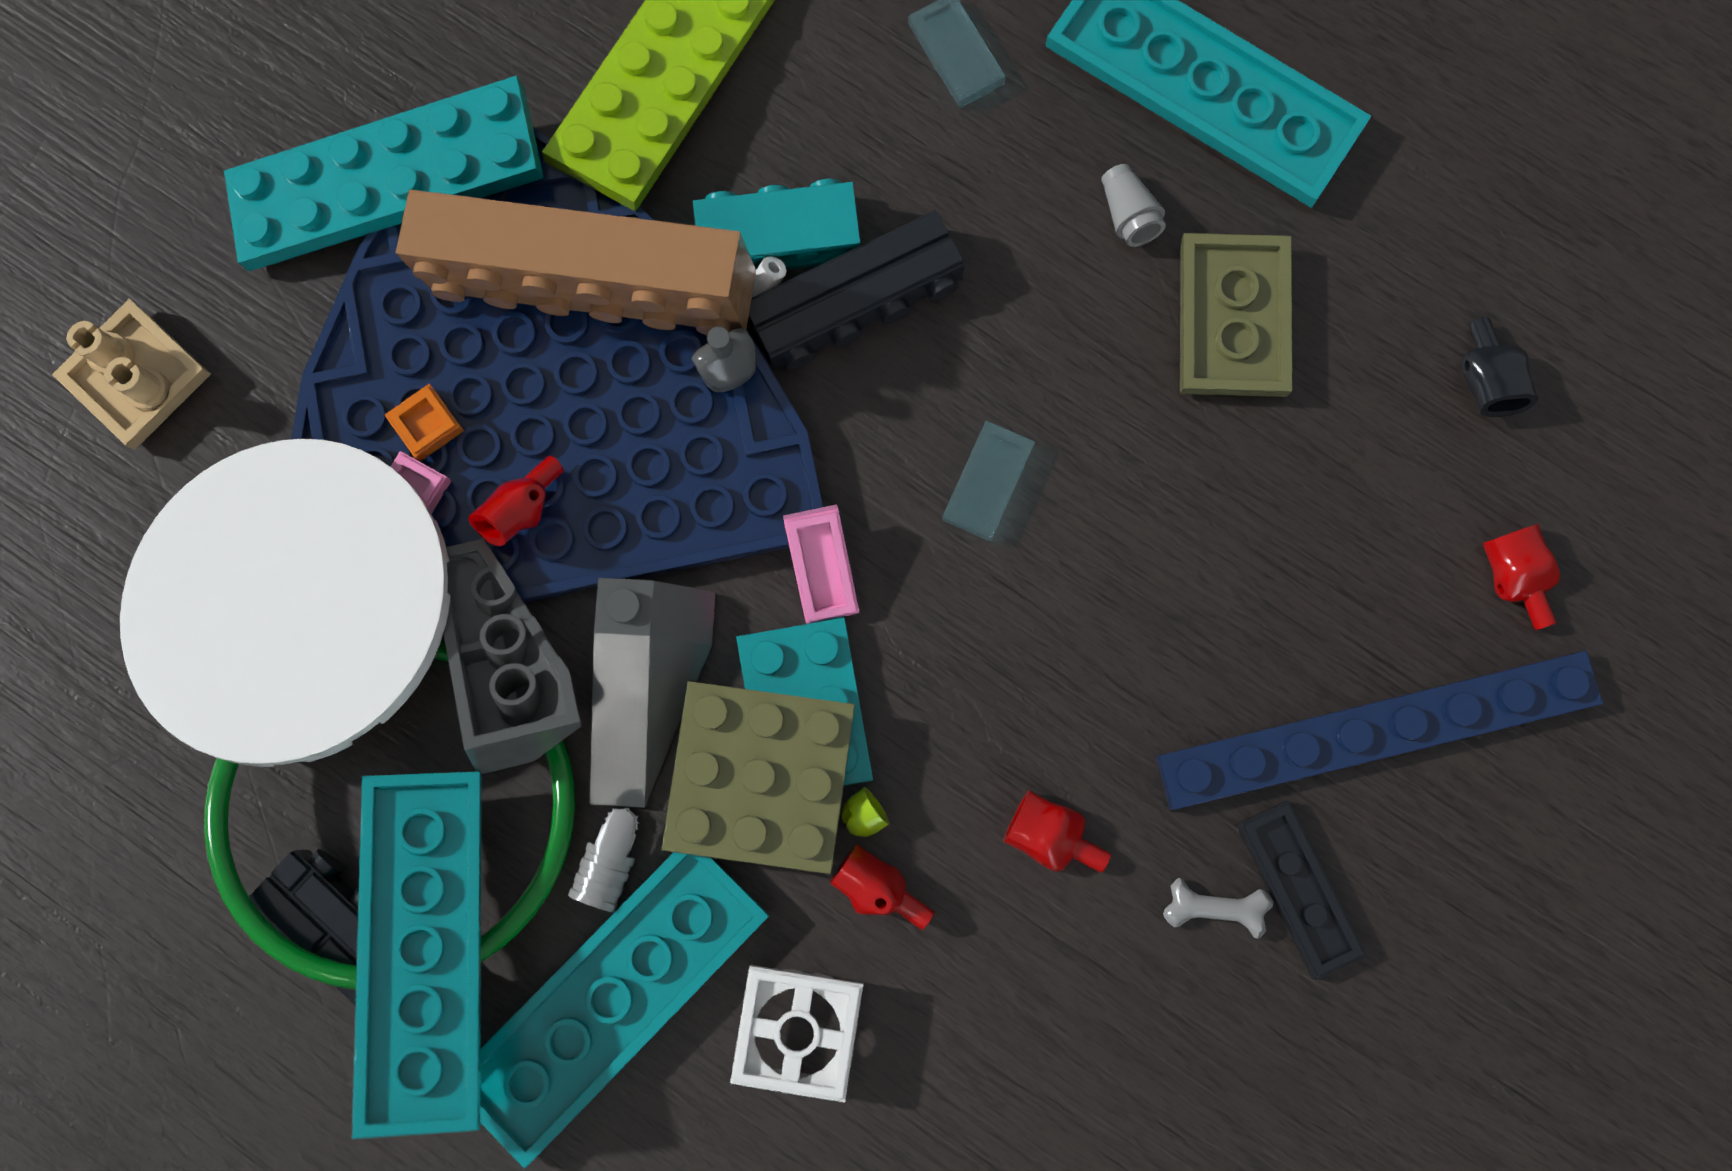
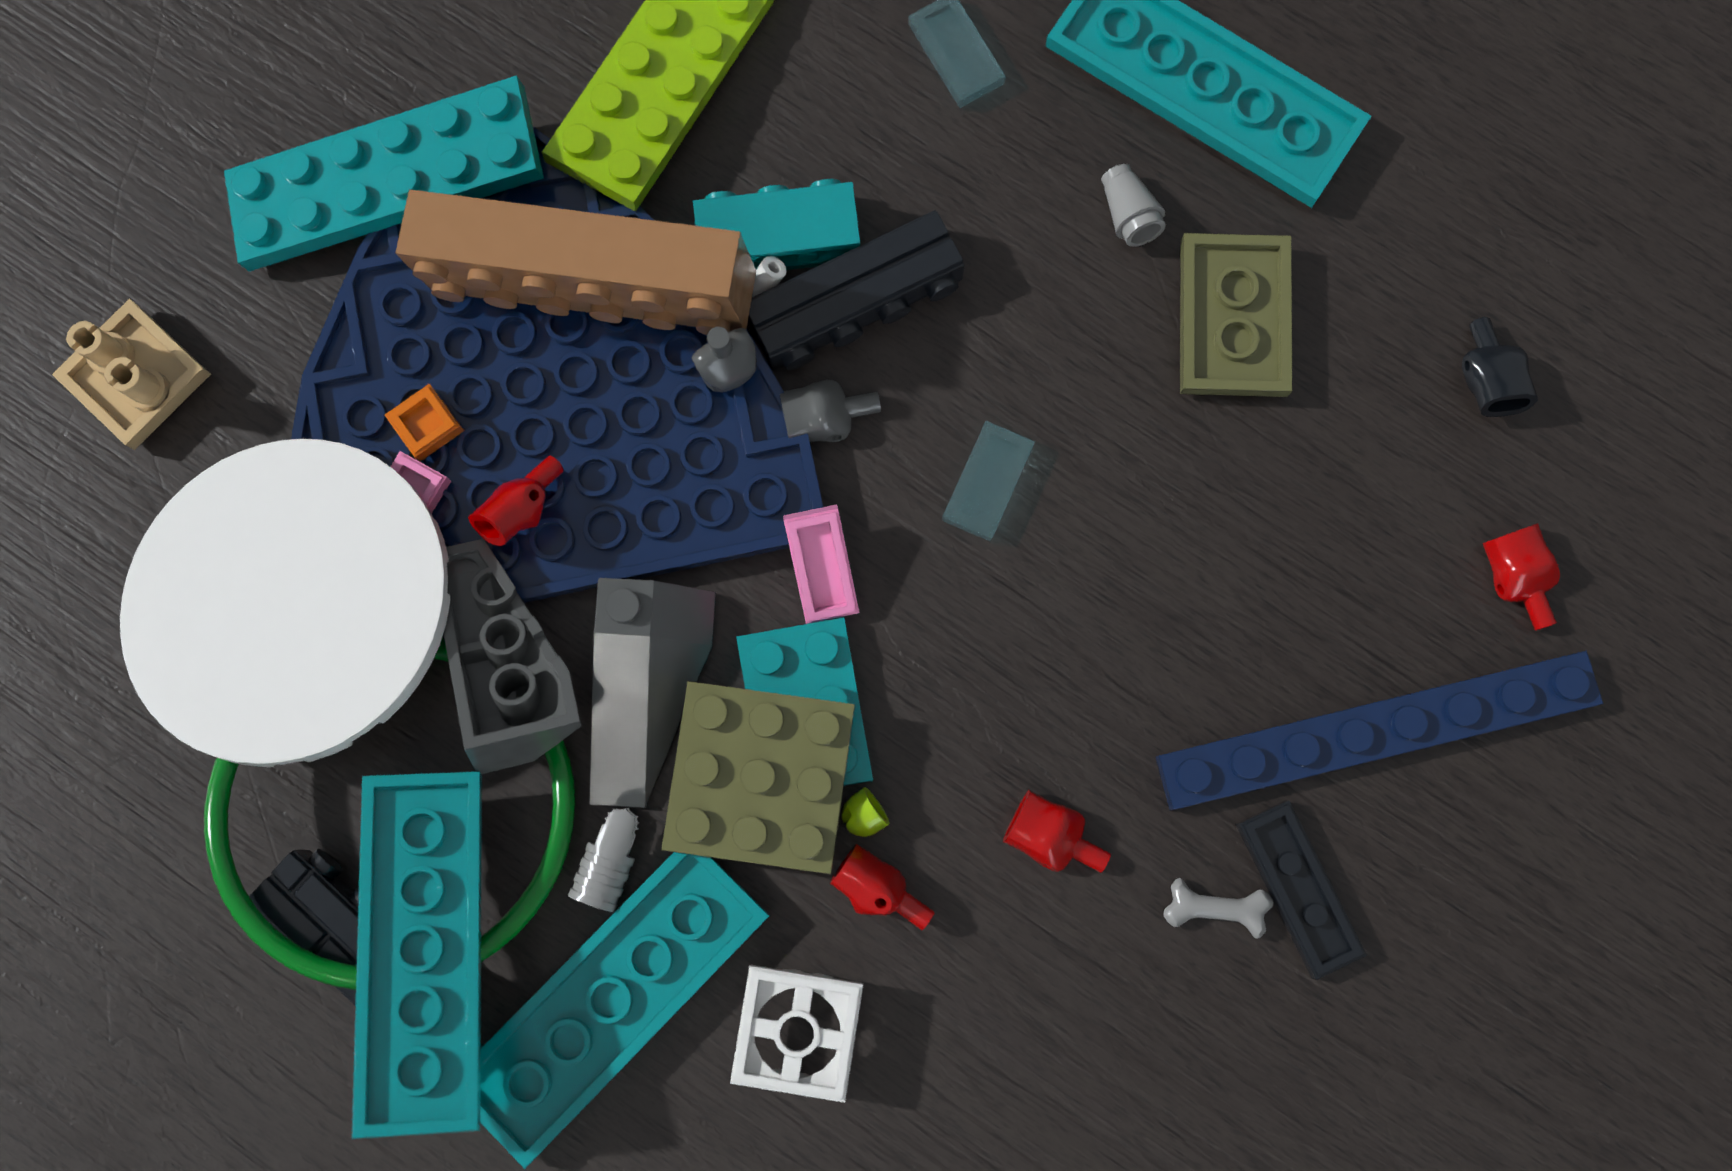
none -> dark grey piece [779,379,881,442]

